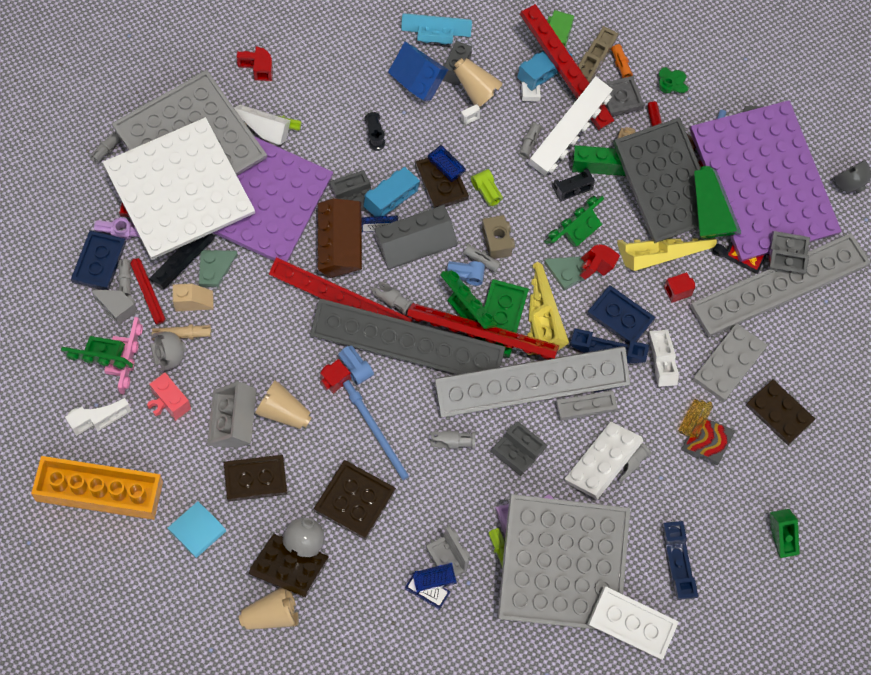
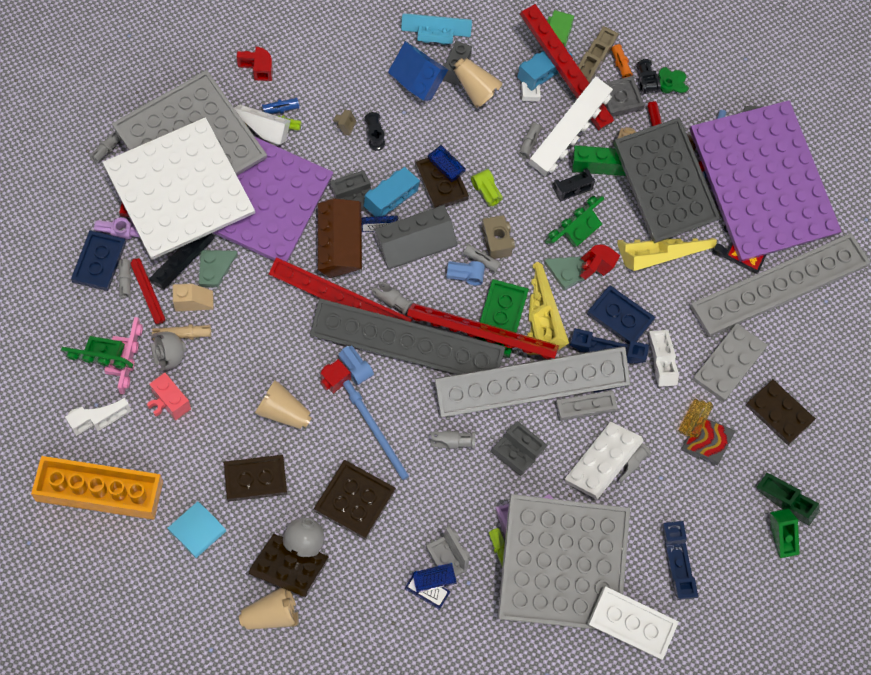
light grey slope [92,290,137,326] -> none
light grey slope [207,381,256,448] -> none
green bracket [440,270,497,329] -> none
white tile [461,104,480,125] -> none
red brick [664,272,695,303] -> none
green slope [694,166,741,239] -> none
dark grey slope [769,231,810,274] -> none
dark grey cylinder [833,160,871,193] -> none
none -> blue pin [262,97,300,114]
none -> dark tan tile [333,110,357,136]
none -> black connector [636,59,661,95]
none -> dark green slope [756,473,820,526]

